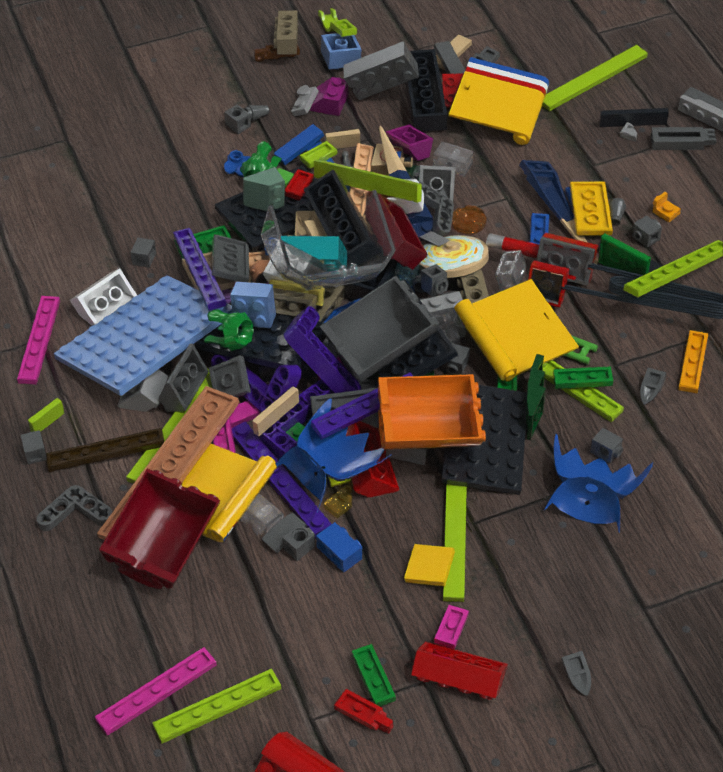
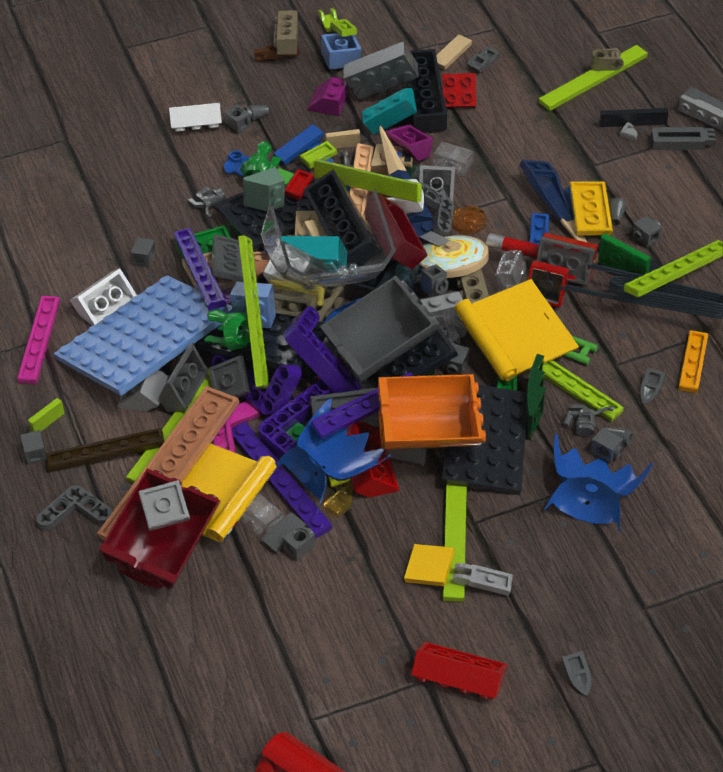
dark pink tile [95,647,217,736] -> none
lime tile [153,668,281,744] -> none
tan tile [253,386,299,436] -> none
light grey hinge [291,85,319,116] -> none
blue brick [316,522,362,573] -> none
red hinge [334,689,394,734] -> none
green plate [352,644,396,706] -> none
dark grey tile [434,41,465,74] -> none
dark pink plate [434,605,469,649] -> none
yellow door [448,57,549,145] -> none
green plate [553,366,613,389] -> none
light orange bracket [652,192,681,222] -> none
none -> light grey tile [138,480,190,531]
none -> white slope [169,103,222,132]
none -> dark grey piece [189,186,227,218]
none -> lime tile [238,235,269,389]
none -> teal slope [362,88,417,135]
none -> light grey hinge [452,563,513,596]
none -> dark grey piece [562,404,614,436]
none -> dark tan piece [590,48,624,71]
none -> dark grey cone [604,427,633,447]

